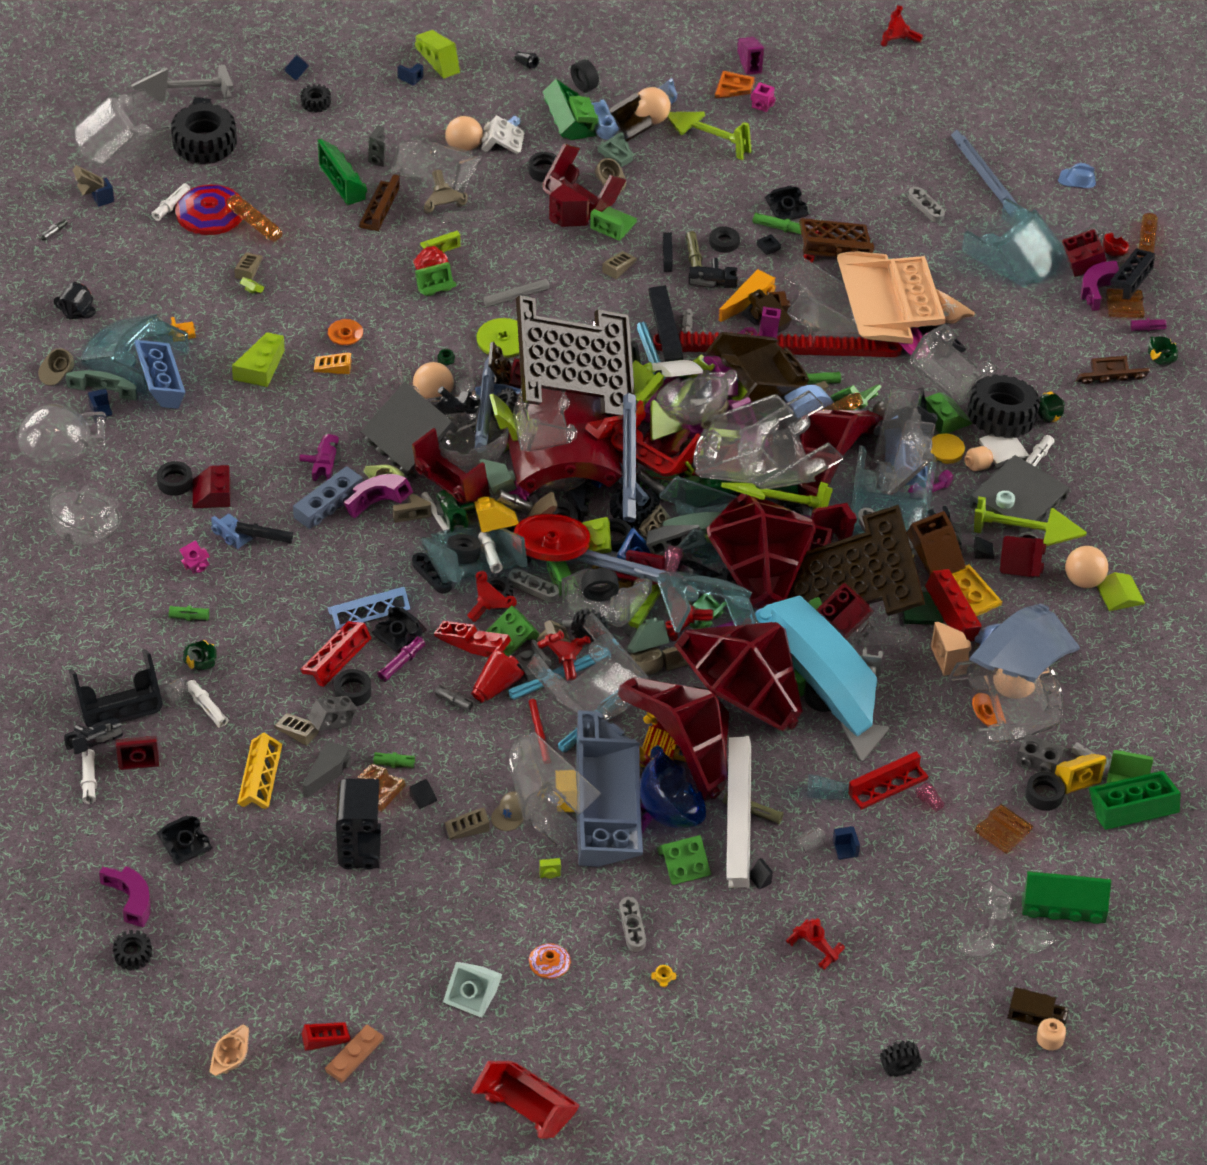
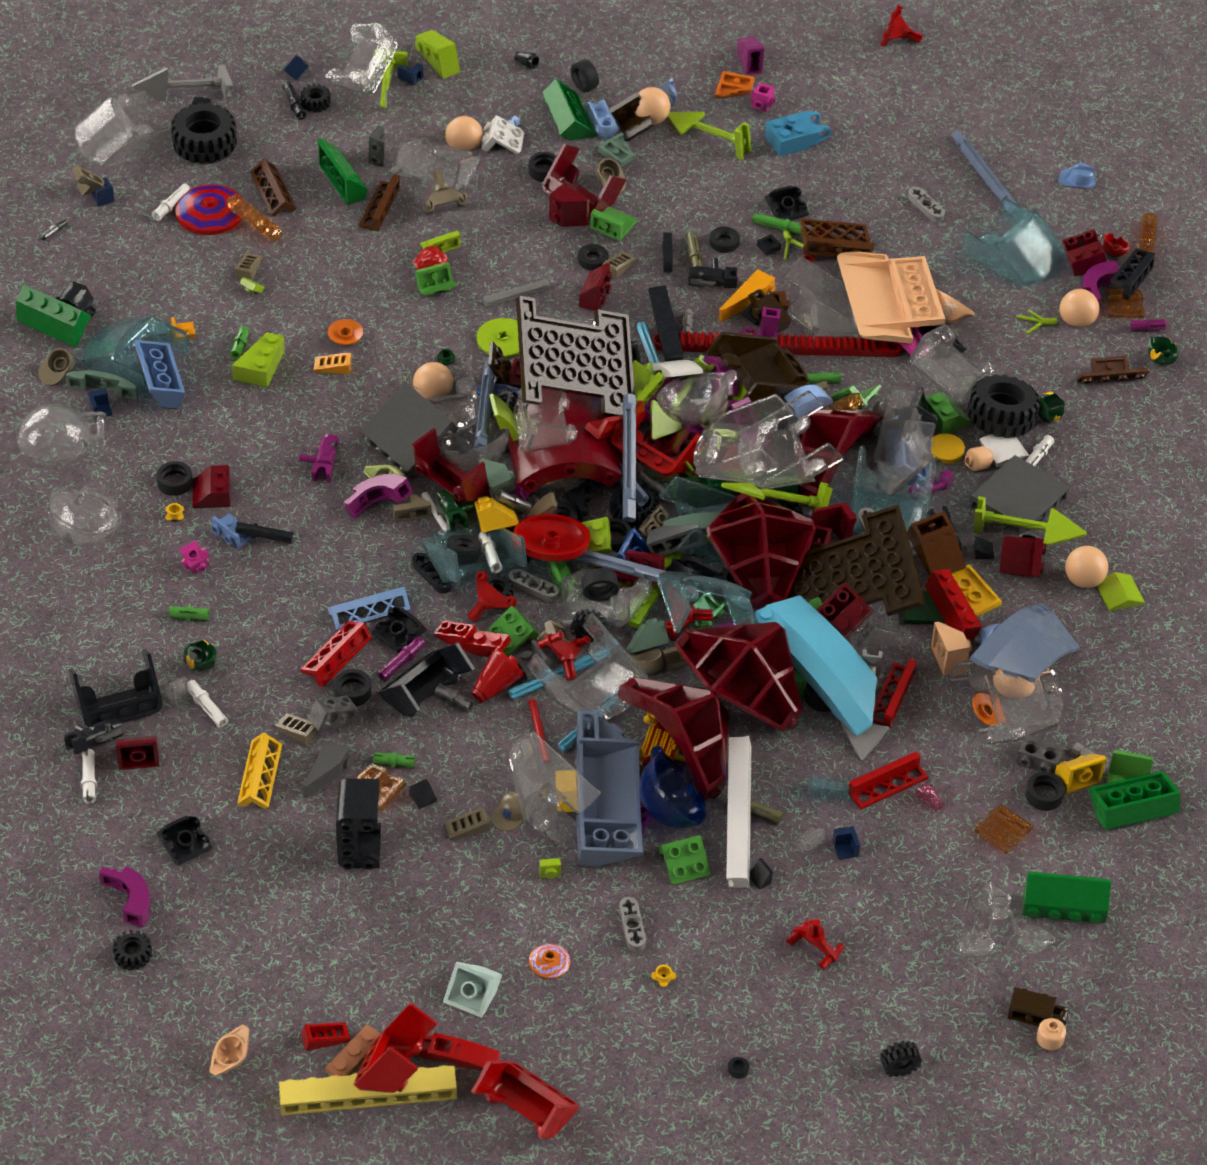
sand blue brick [293,466,363,529] -> none
black piece [433,387,481,415] -> none
bright green bracket [569,96,598,131] -> none
clear pink cone [664,546,684,575] -> none
light aqua tile [996,490,1015,509] -> none
none -> green slope [16,284,91,347]
none -> yellow plate [165,503,184,521]
none -> bright green pin [230,326,250,359]
none -> reddish brown fence [250,158,296,216]
none -> light yellow brick [279,1065,457,1115]
none -> black pin [282,82,306,120]
none -> clear windscreen [325,23,397,94]
none -> red windscreen [353,1002,438,1093]
none -> lime piece [374,50,408,108]
none -> black windscreen [378,642,475,717]
none -> red slope [413,1033,501,1071]
none -> black tyre [577,244,609,270]
none -> dark red slope [579,263,612,311]
none -> black tile [727,1057,749,1079]
none -> dark azure brick [765,111,831,157]
none -> lime plant [783,230,804,260]
none -> red fence [873,659,917,728]
none -> lime plant [1016,310,1057,334]
none -> light nougat piece [1059,289,1099,327]

